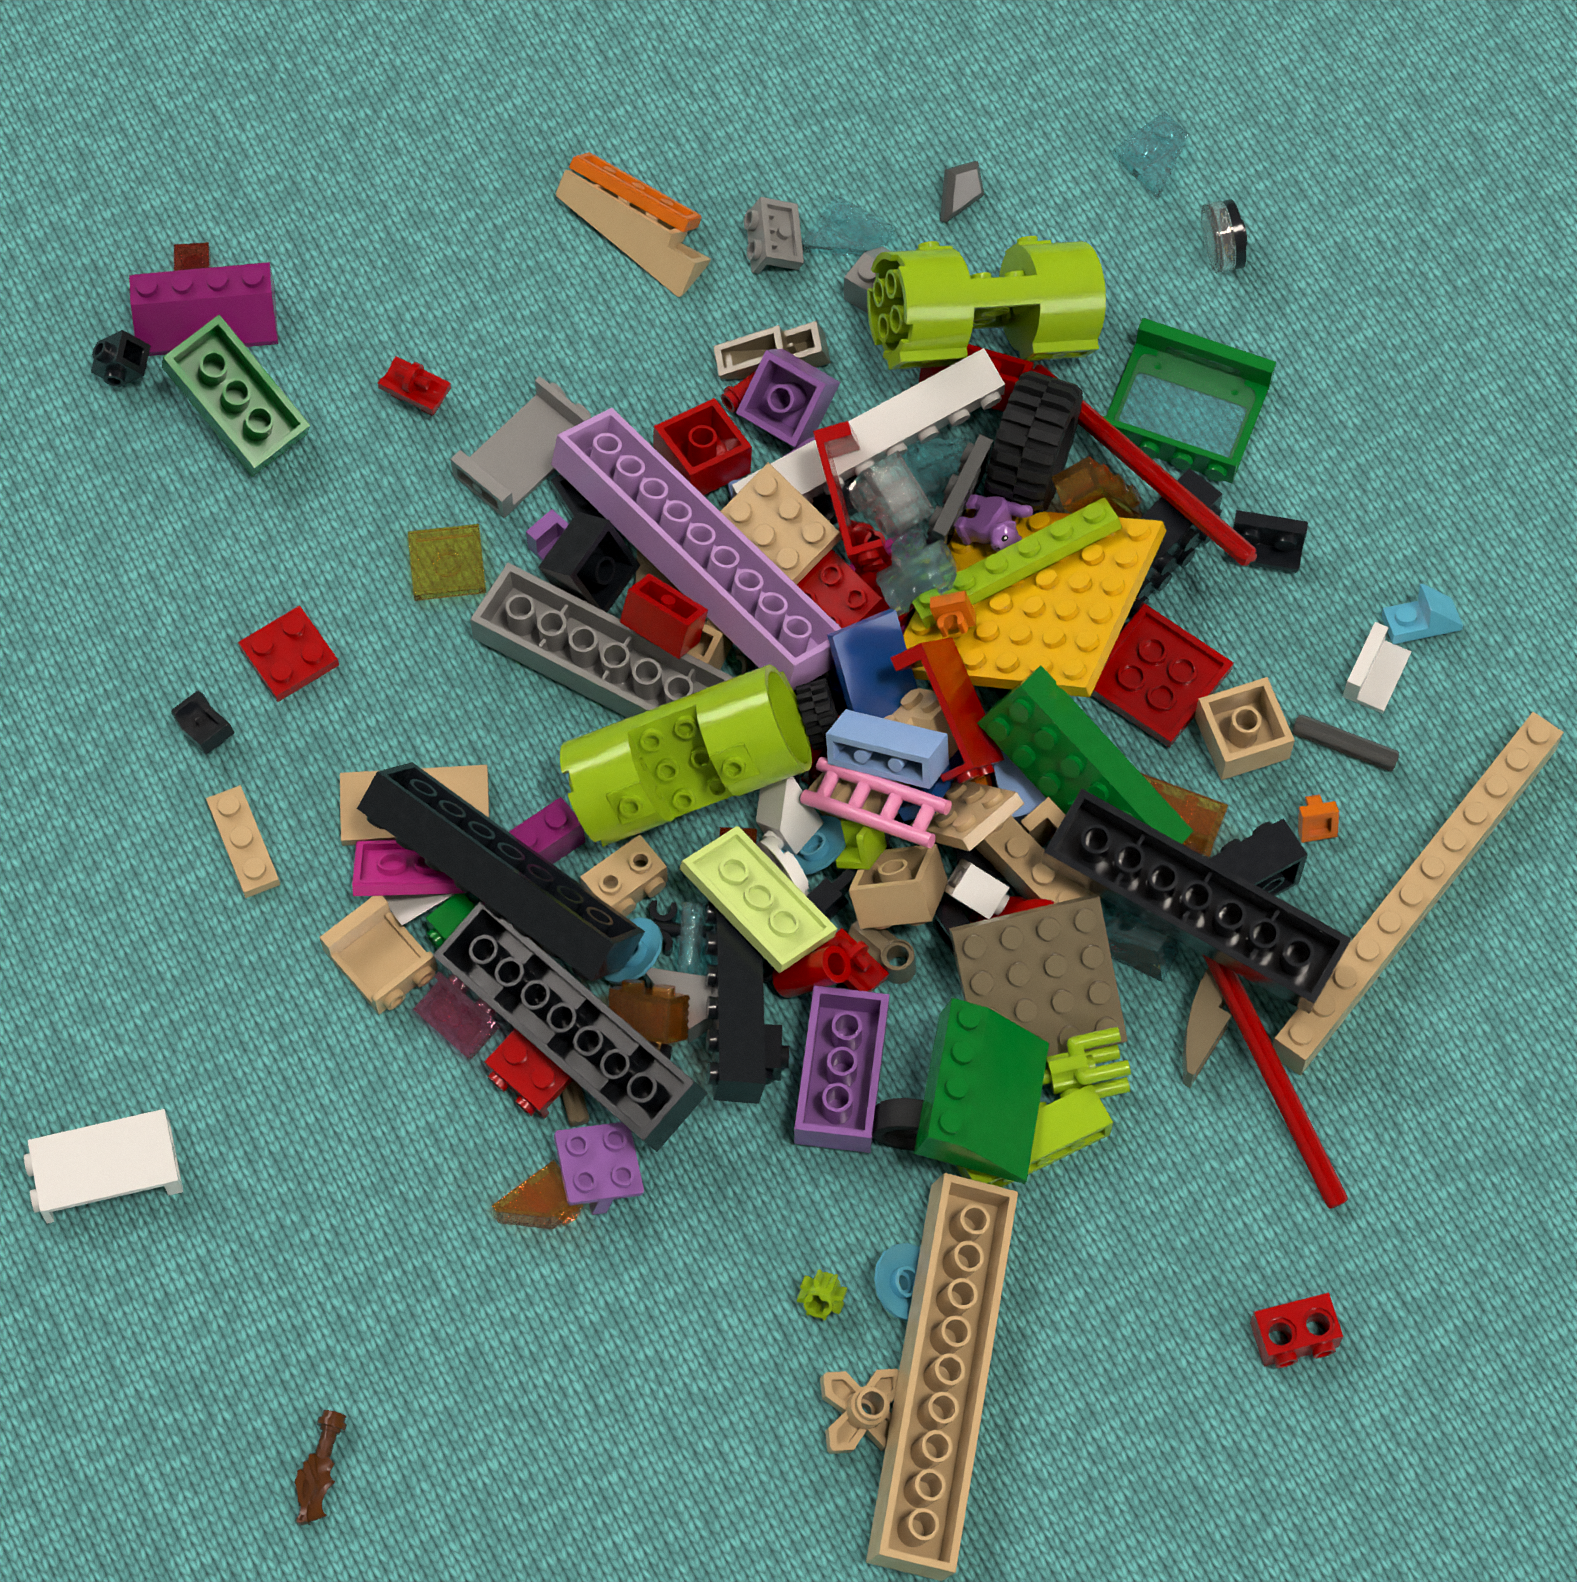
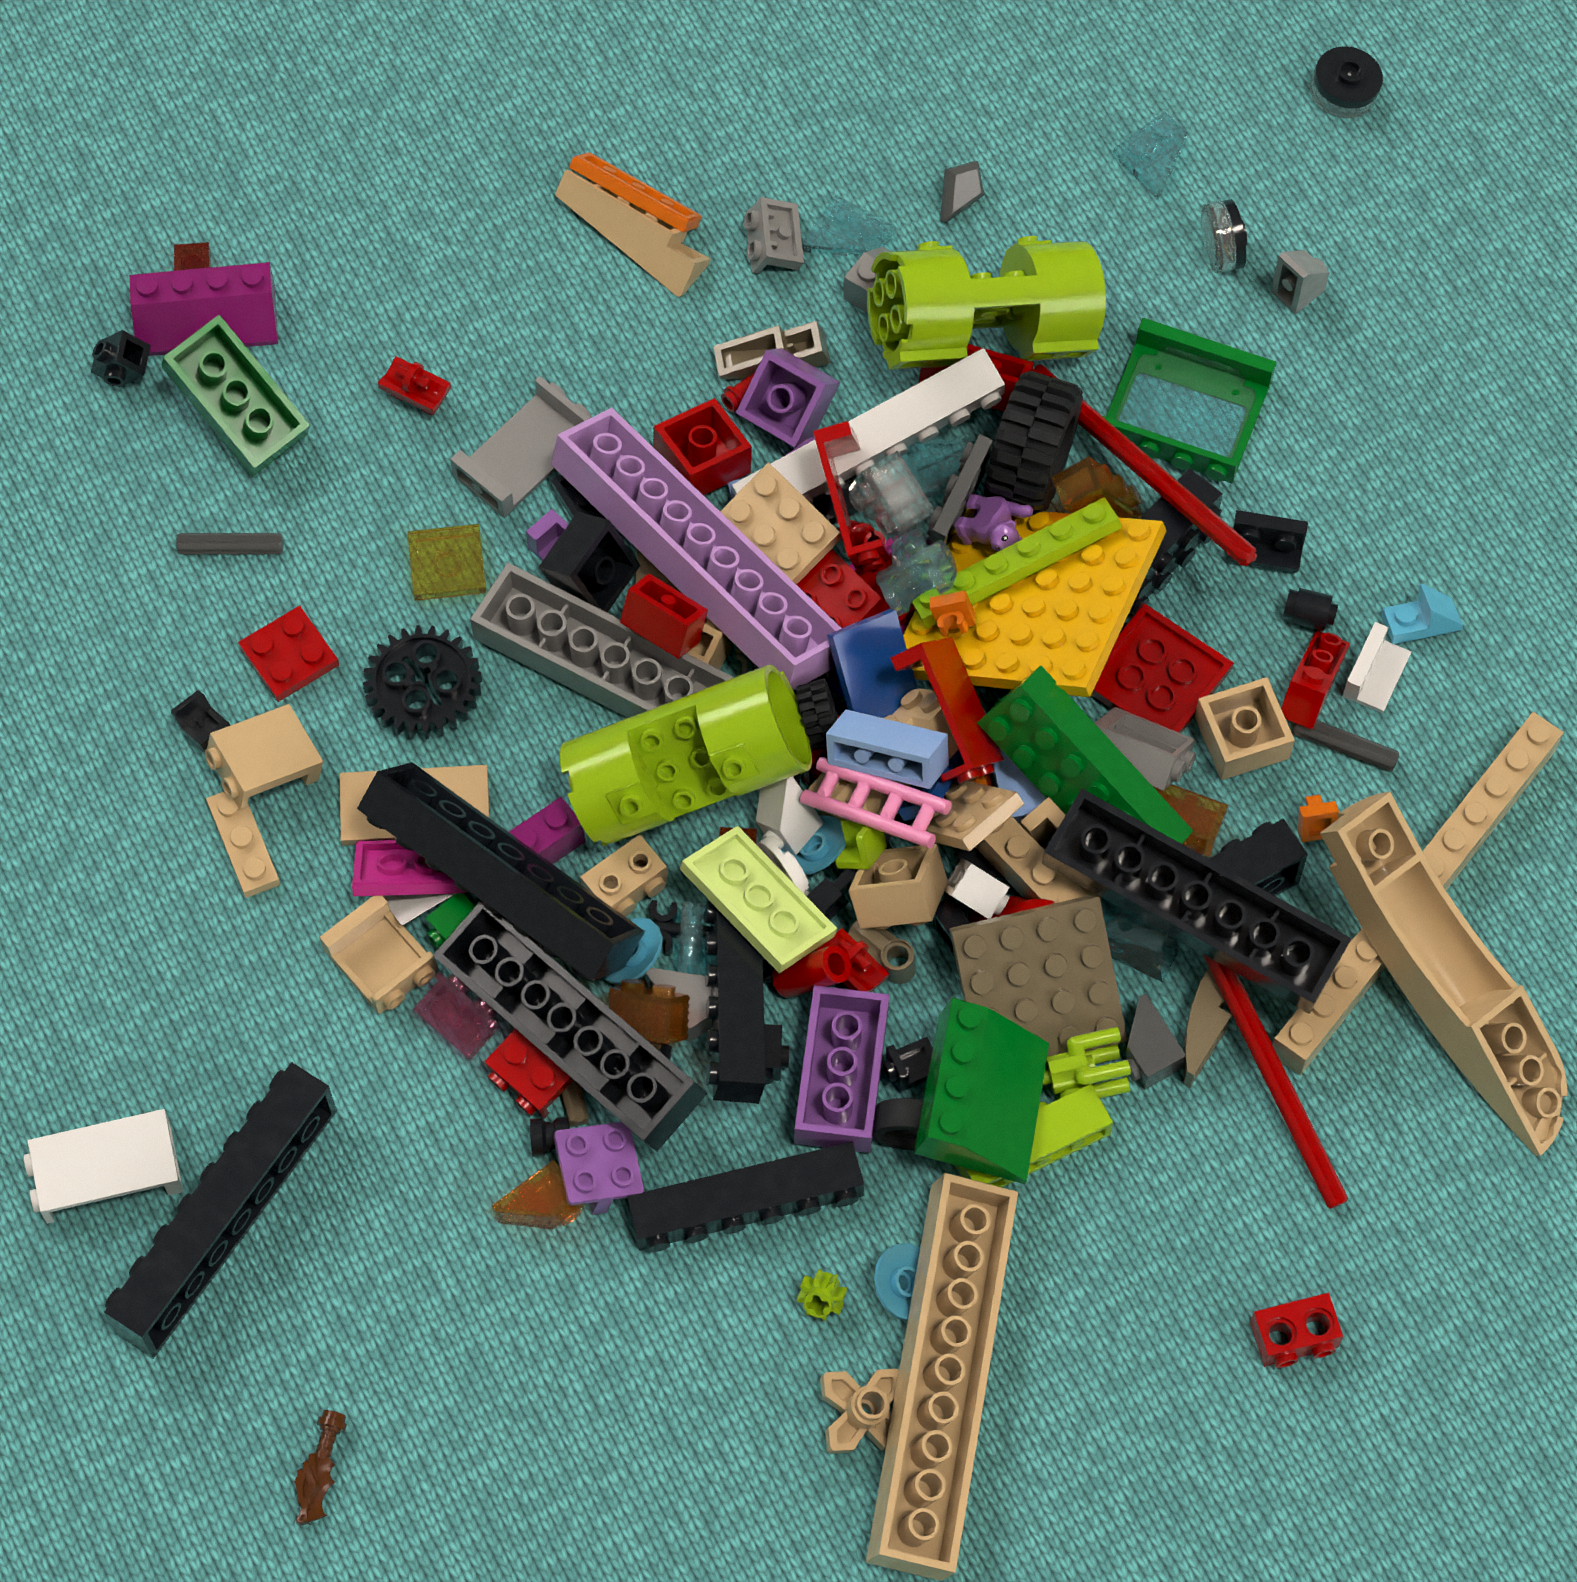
none -> black brick [104,1062,337,1359]
none -> dark grey axle [176,533,284,554]
none -> tan panel [205,704,324,809]
none -> black gear [363,625,482,739]
none -> black wheel [530,1116,570,1157]
none -> black brick [627,1141,864,1252]
none -> black bracket [882,1037,933,1092]
none -> light grey window [1095,707,1196,790]
none -> dark grey slope [1124,994,1186,1090]
none -> light grey slope [1271,250,1329,315]
none -> red slope [1281,630,1351,730]
none -> black brick [1283,588,1338,631]
none -> black piece [1310,46,1383,118]
none -> tan slope [1320,792,1568,1156]

